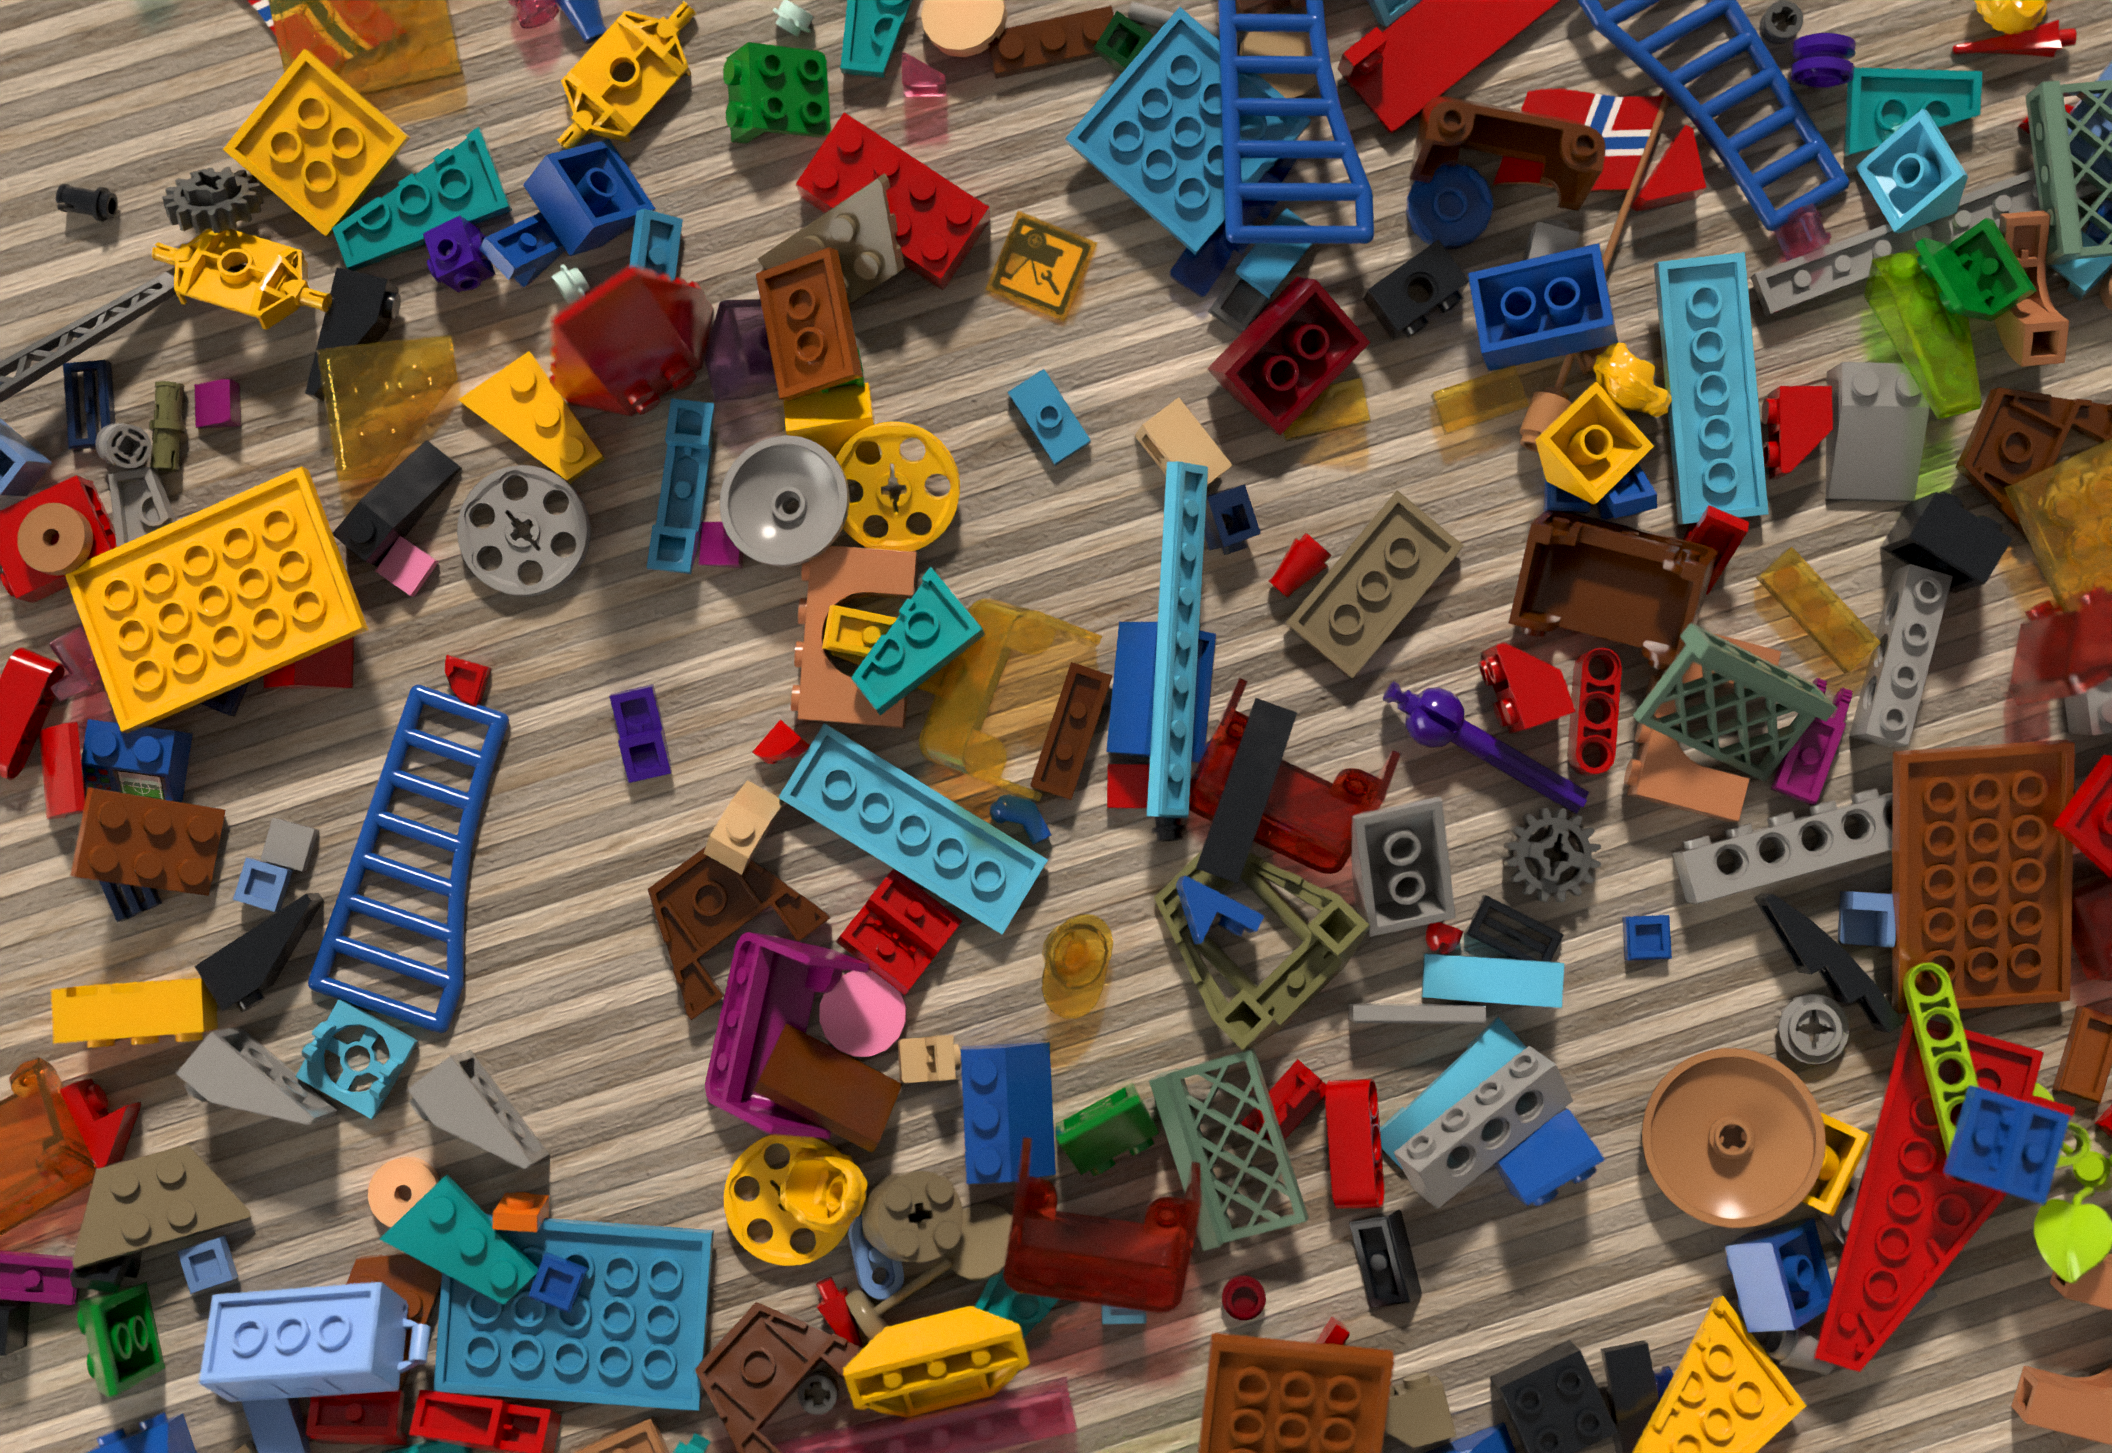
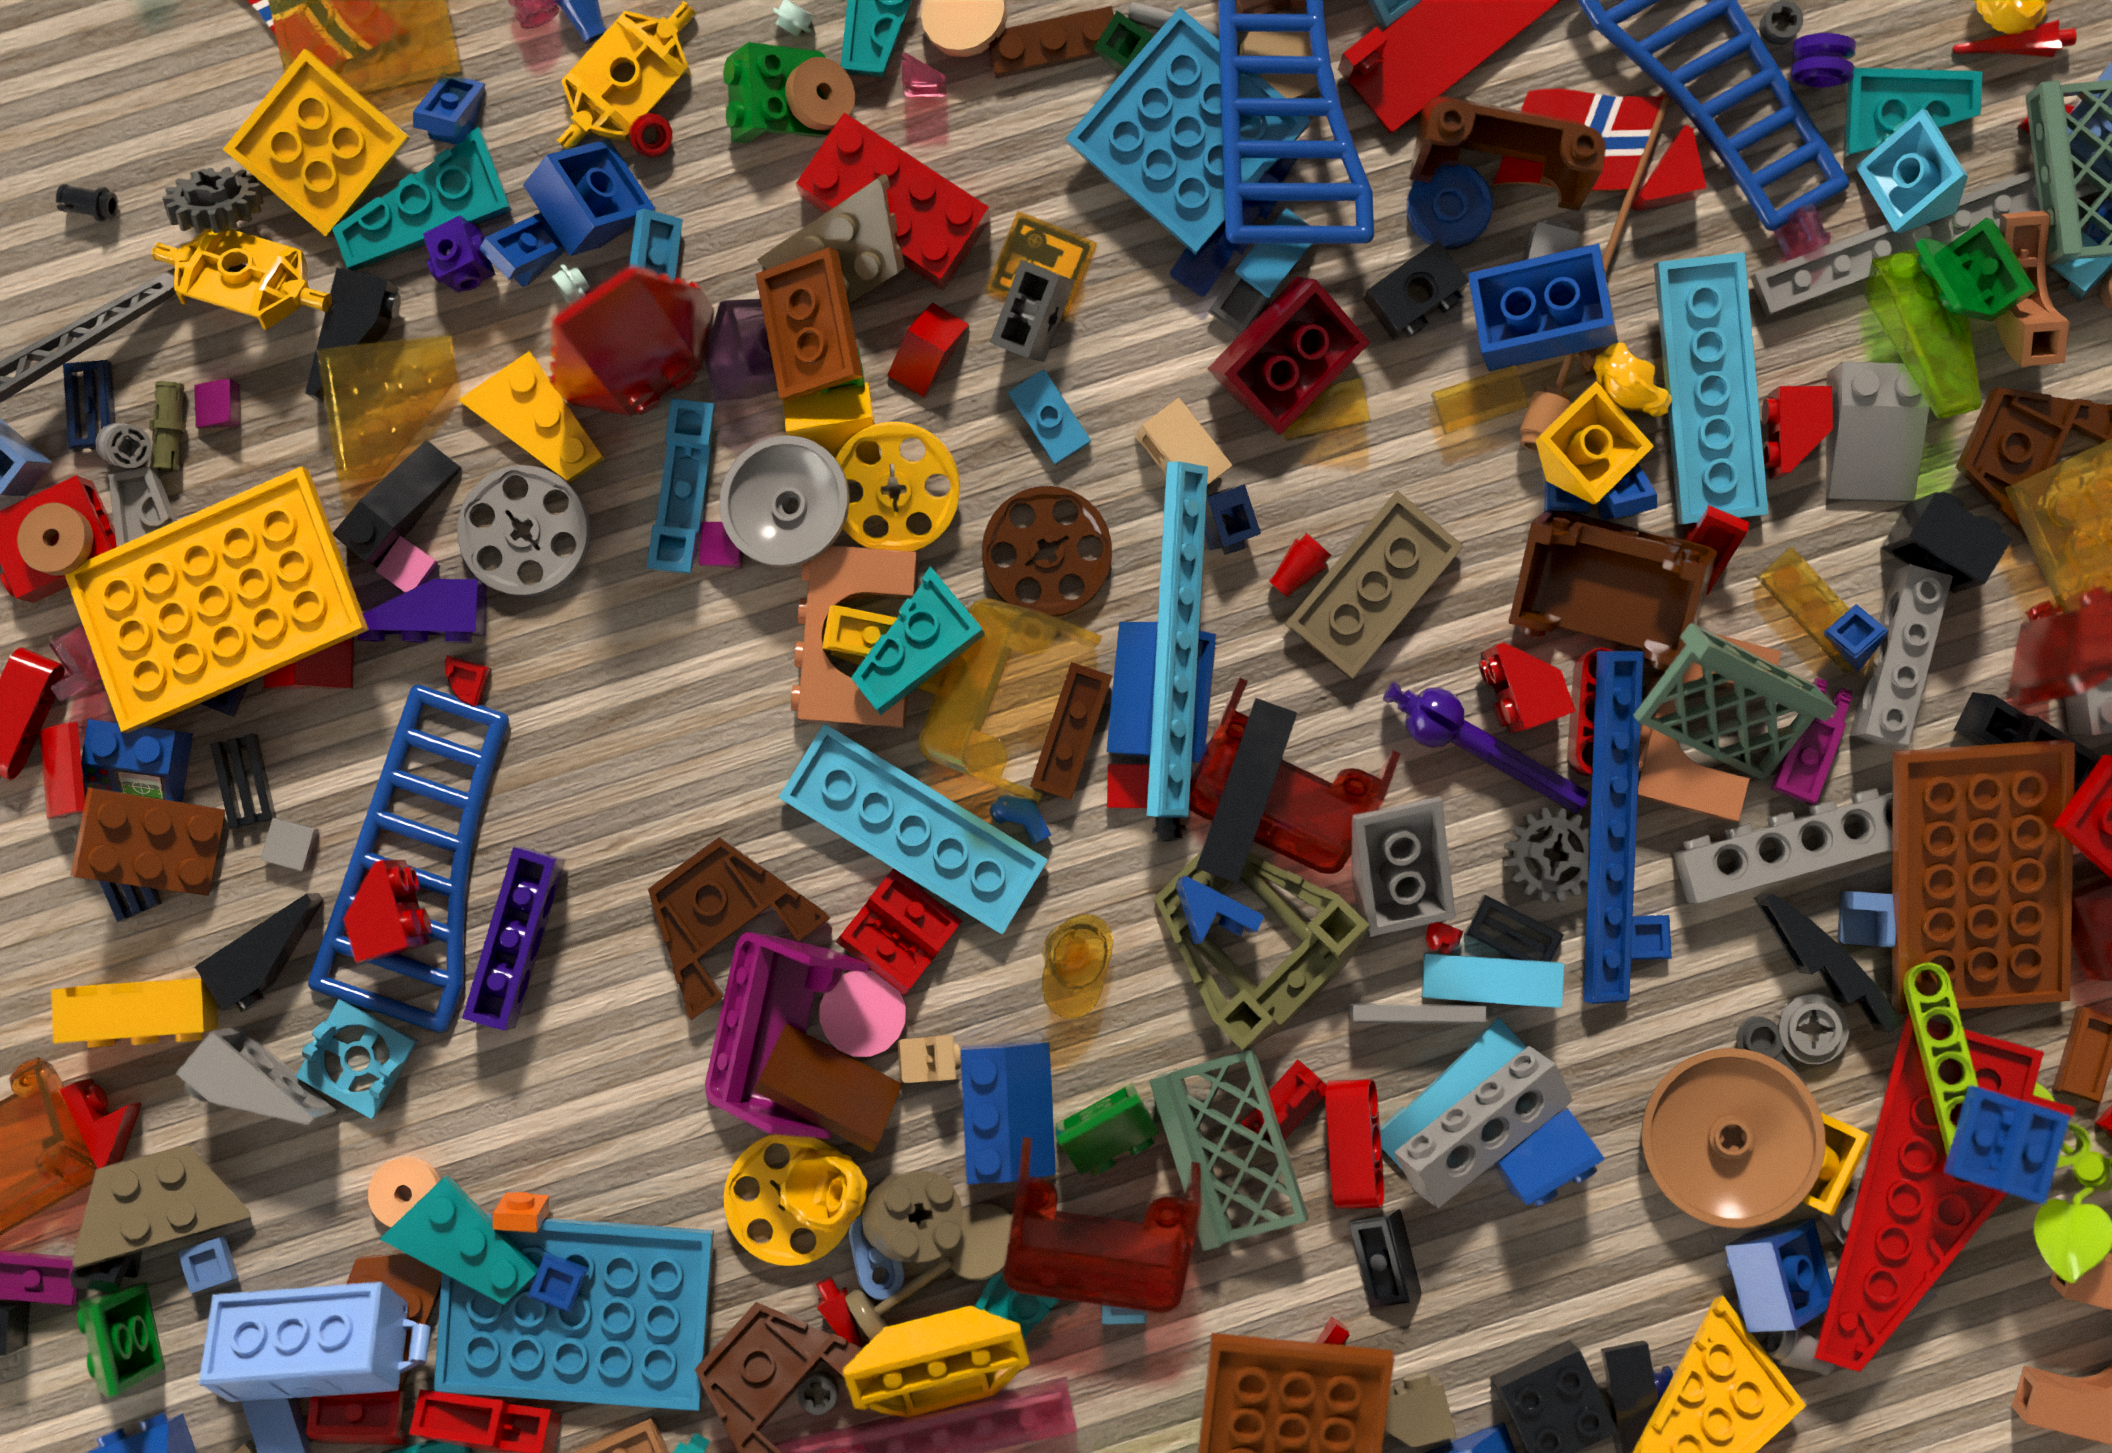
medium blue plate [233,857,293,912] -> none
light grey slope [407,1050,549,1169] -> none
dark purple slope [609,684,672,783] -> none
tan slope [704,780,785,875] -> none
red tile [752,719,810,764] -> none
dark red plate [1221,1275,1266,1321] -> none
none -> black tile [210,733,276,829]
none -> red slope [343,860,432,962]
none -> dark purple slope [358,579,487,644]
none -> blue slope [413,73,485,145]
none -> dark purple brick [462,847,566,1031]
none -> red plate [629,113,673,158]
none -> medium nougat piece [785,57,855,130]
none -> red slope [887,302,969,398]
none -> reddish brown wedge [982,486,1112,617]
none -> dark grey brick [990,260,1075,362]
none -> blue tile [1584,651,1644,1004]
none -> dark grey plate [1736,1016,1807,1086]
none -> blue slope [1824,604,1889,672]
none -> black slope [1953,692,2101,794]

